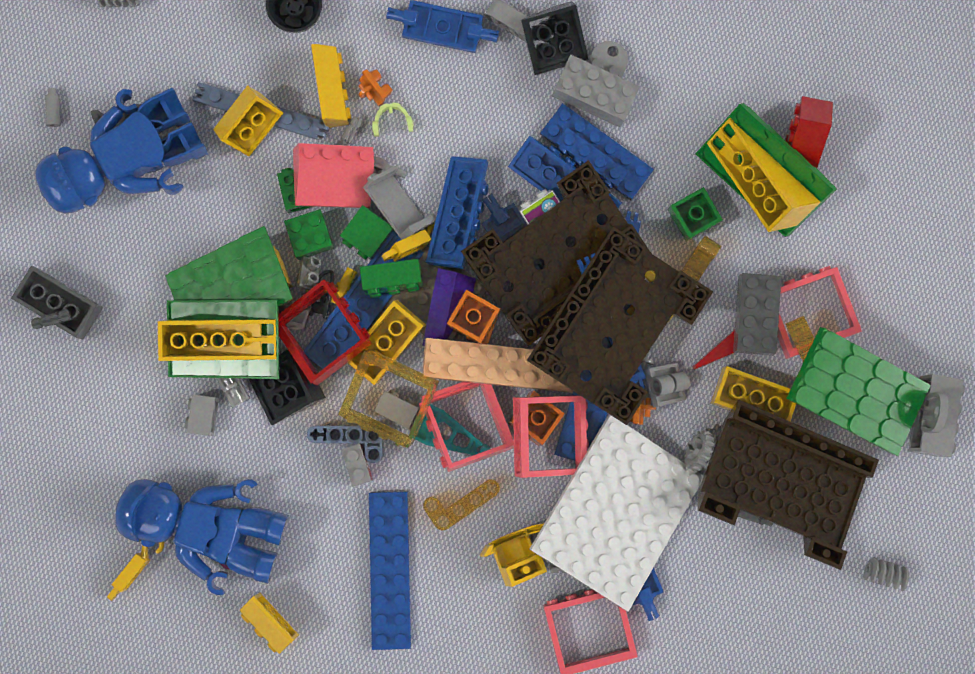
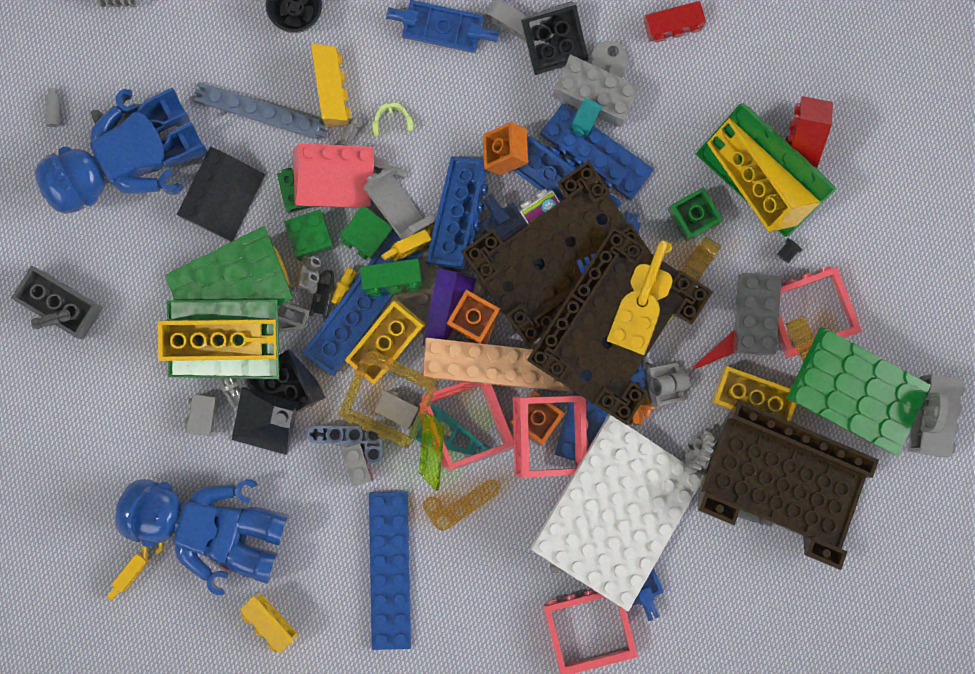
yellow slope [213,85,283,156] -> none
red window [278,279,372,386] -> none
orange hips [359,69,392,106] -> none
yellow piece [480,523,547,587] -> none
light grey piece [863,557,909,592] -> none
none -> black slope [177,146,265,242]
none -> black slope [231,387,299,455]
none -> clear neon green windscreen [419,414,445,491]
none -> orange brick [483,121,528,176]
none -> teal slope [571,97,602,137]
none -> yellow plate [607,240,673,355]
none -> red brick [643,1,706,43]
none -> black bush [777,238,802,264]

